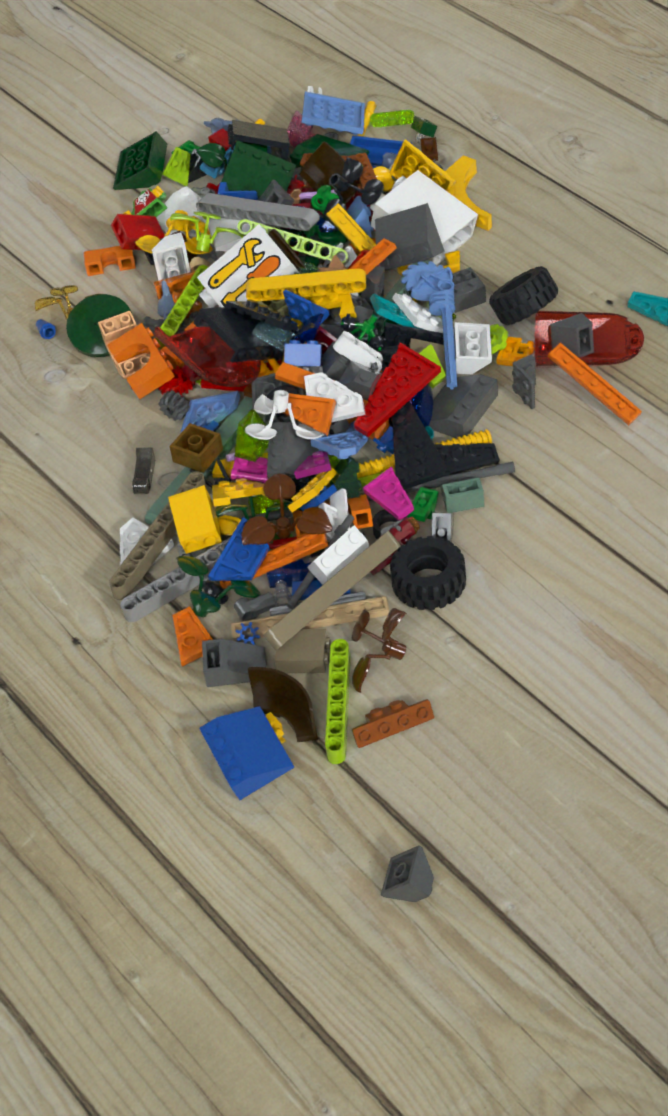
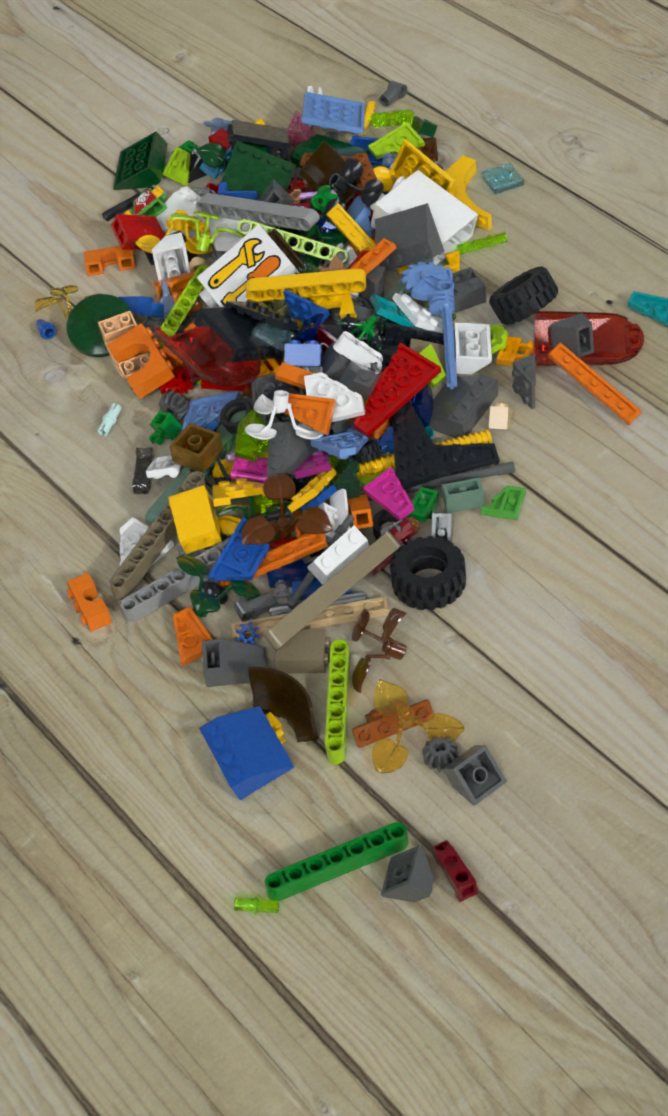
none -> orange arch [66,573,112,632]
none -> light aqua pin [97,403,122,436]
none -> black axle [102,186,155,221]
none -> blue slope [118,296,164,318]
none -> white plate [146,455,182,479]
none -> green brick [149,411,182,445]
none -> black tyre [220,399,256,435]
none -> clear neon green axle [234,896,280,915]
none -> green beam [264,822,409,901]
none -> black tyre [348,440,381,464]
none -> lime wing [368,122,425,159]
none -> clear yellow plant [372,679,464,773]
none -> dark grey piece [379,81,407,107]
none -> dark grey gear [422,735,459,772]
none -> dark red leg [431,840,478,903]
none -> dark grey slope [442,745,507,806]
none -> clear neon green pin [457,232,507,255]
none -> clear light blue plate [481,163,524,194]
none -> bright green wing [481,485,526,520]
none -> tan slope [489,403,513,430]

